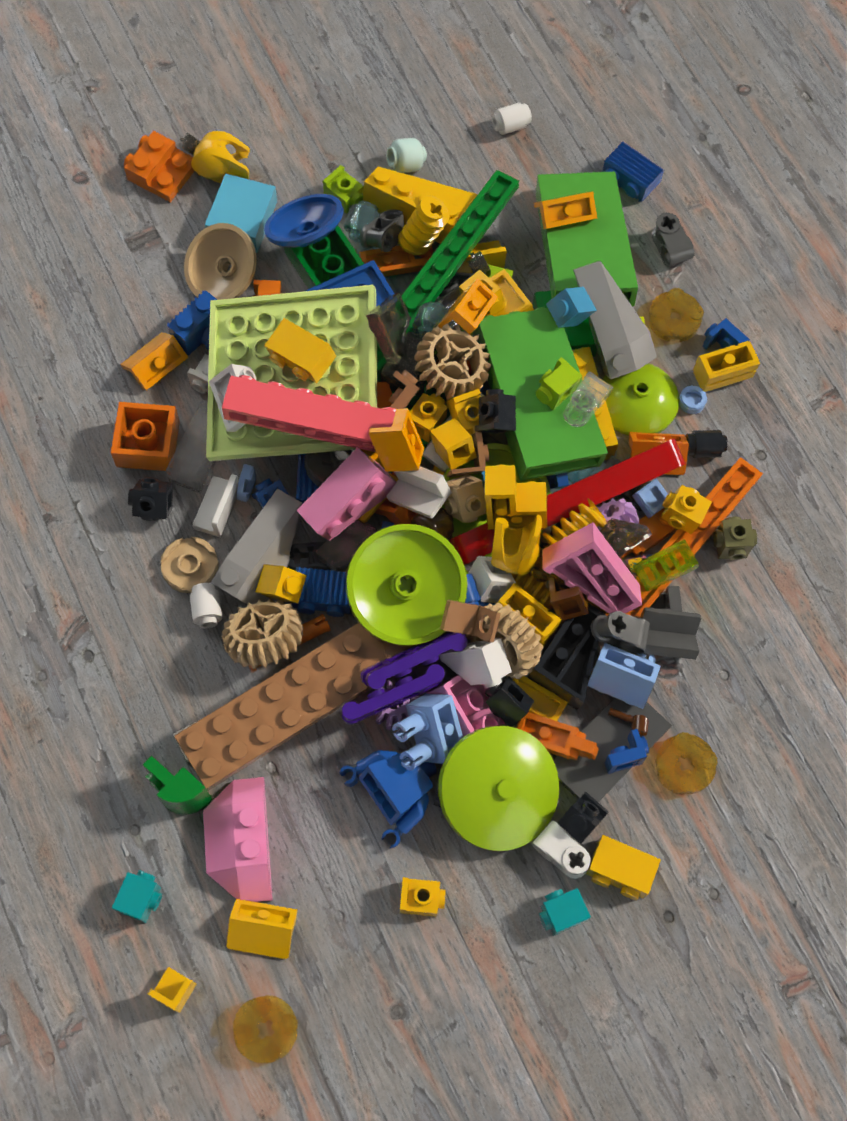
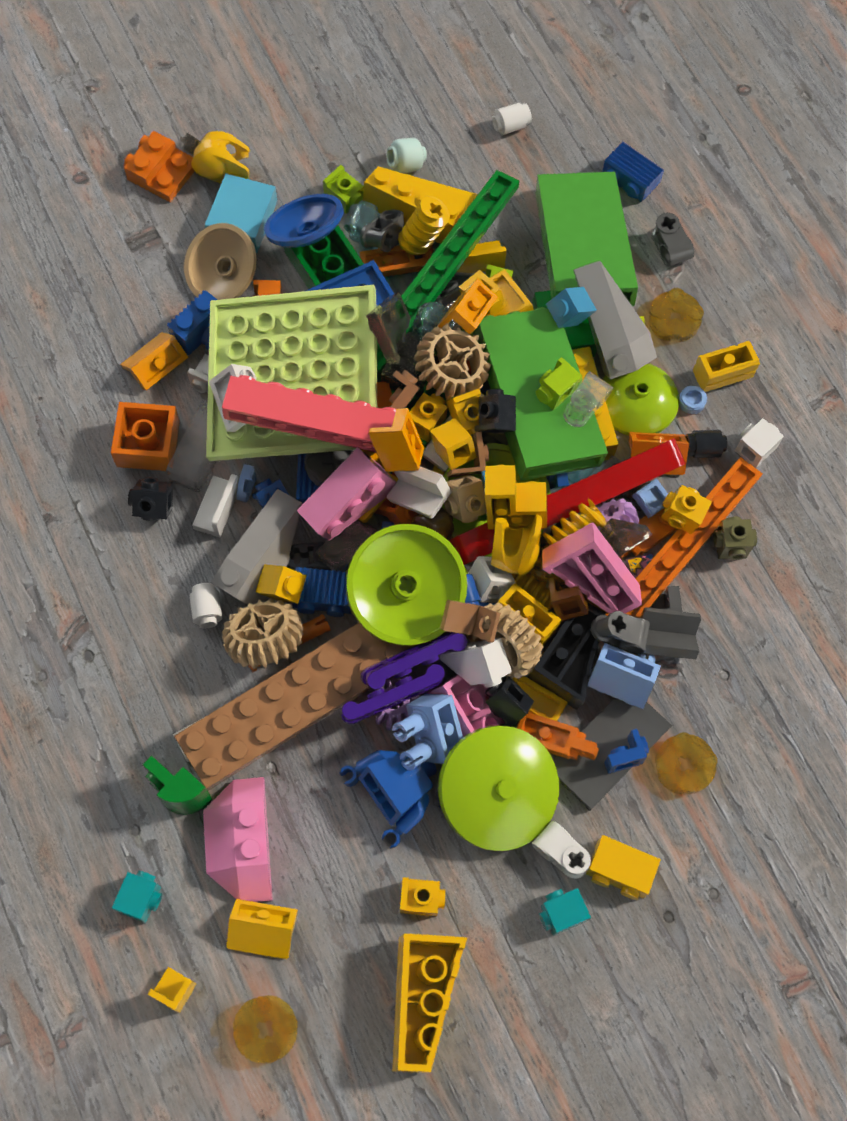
tan tile [161,537,219,593] -> none
yellow brick [264,318,336,384] -> none
clear smoke plate [467,251,490,274] -> none
light orange panel [534,191,597,229] -> none
black brick [557,792,609,844] -> none
reddish brown hand [608,708,649,736] -> none
clear neon green slope [633,539,699,592] -> none
blue bracket [702,318,750,350] -> none
none -> yellow wedge [392,933,468,1073]
none -> white brick [735,418,784,468]

